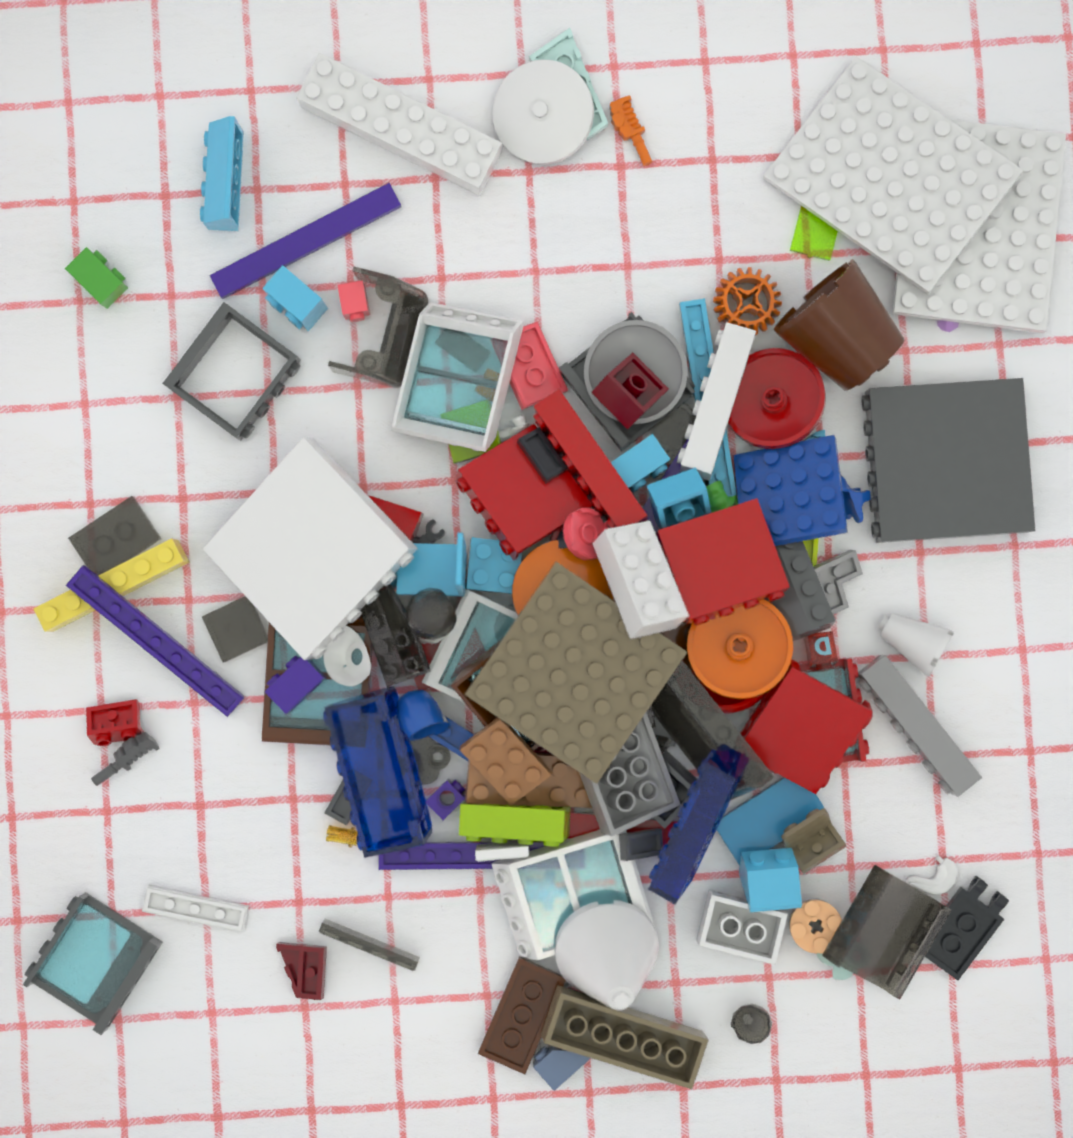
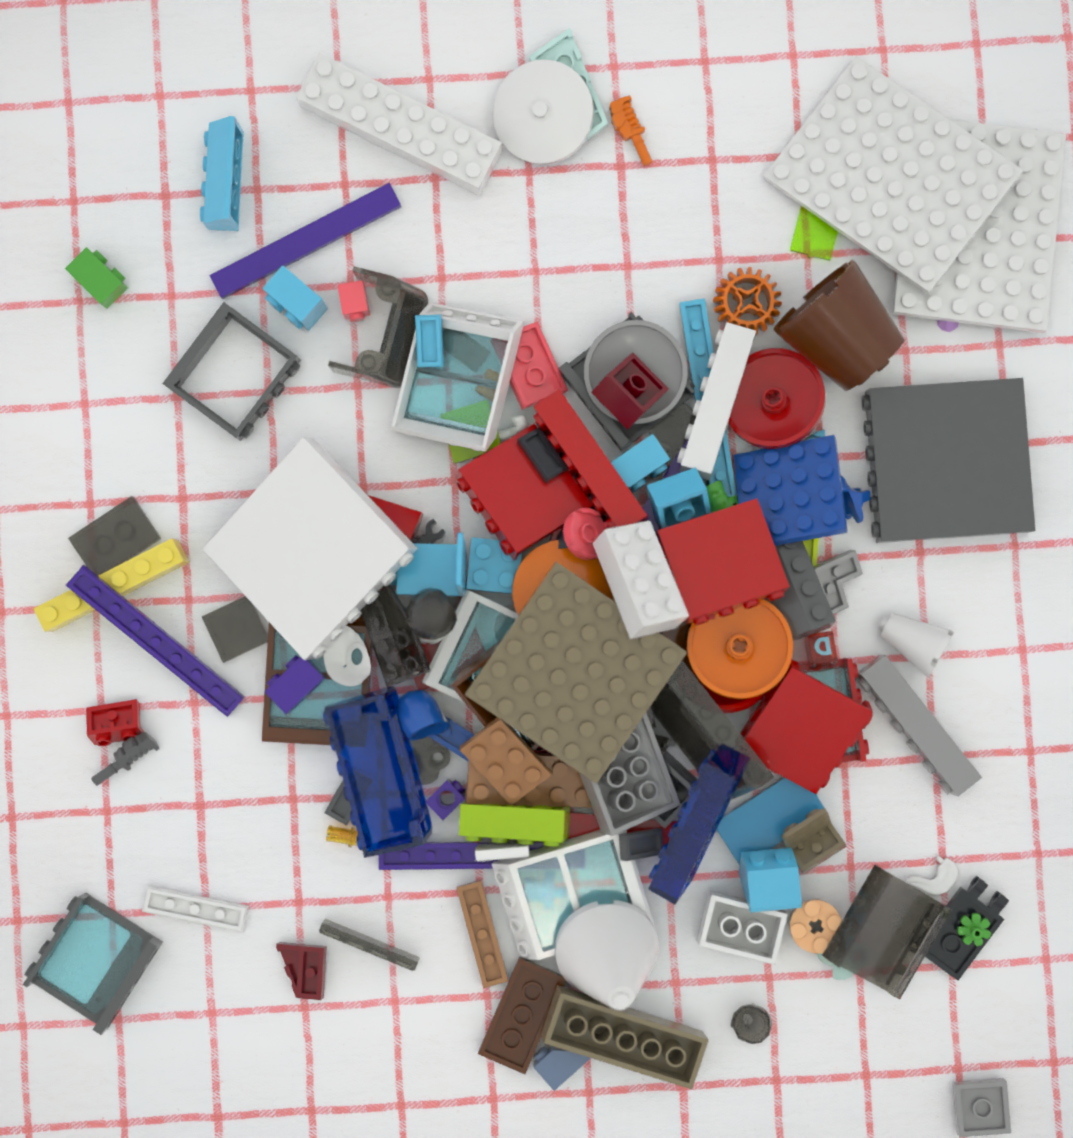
none -> medium azure tile [415,314,444,367]
none -> medium nougat plate [456,880,509,988]
none -> light grey plate [953,1078,1011,1137]
none -> bright green plant [957,913,991,946]

